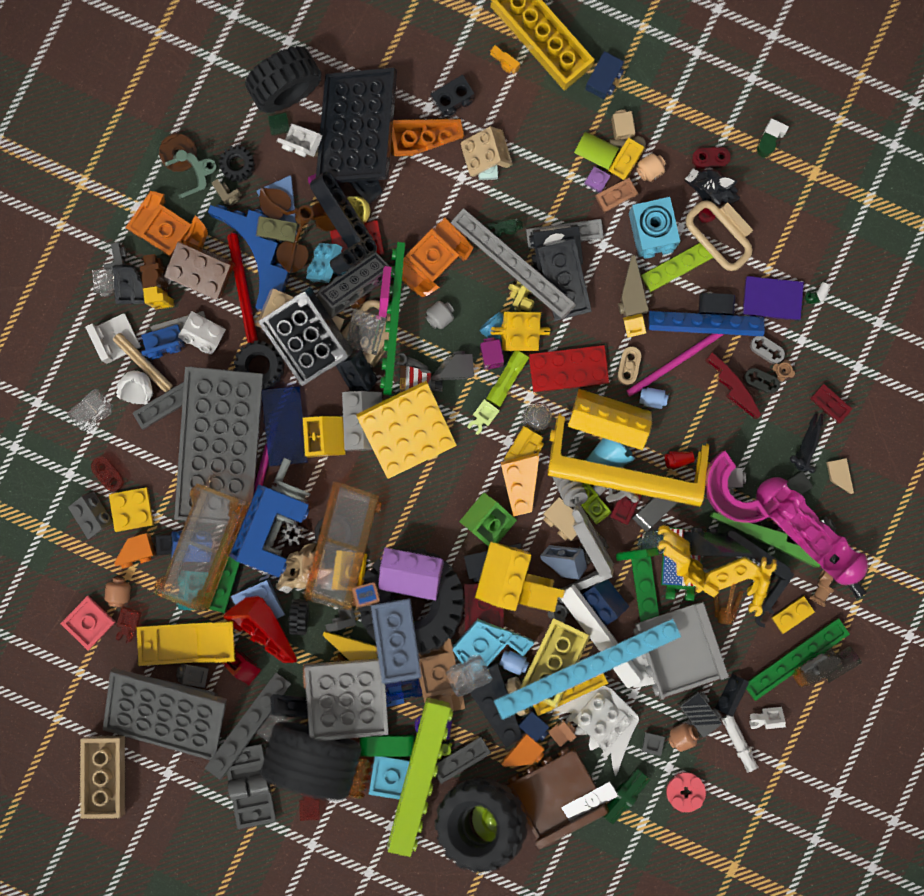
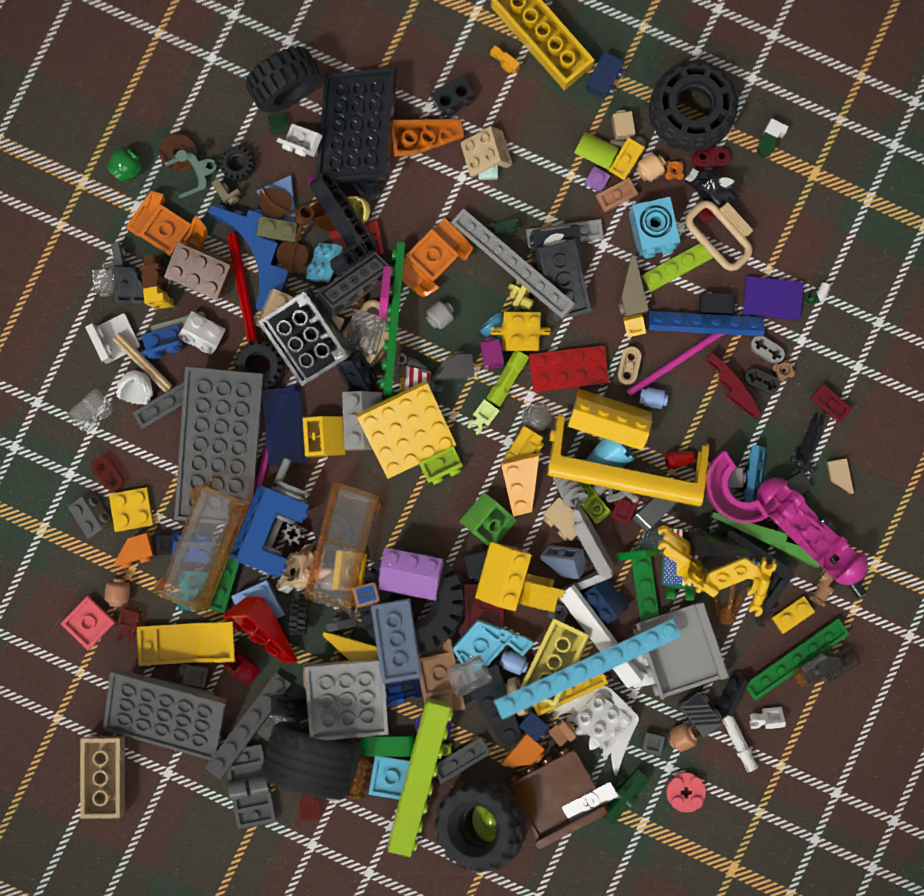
none -> green piece [106,148,141,183]
none -> lime bracket [419,446,463,485]
none -> black tyre [649,61,739,152]
none -> orange plate [665,161,684,180]
none -> dark azure plate [744,445,766,502]

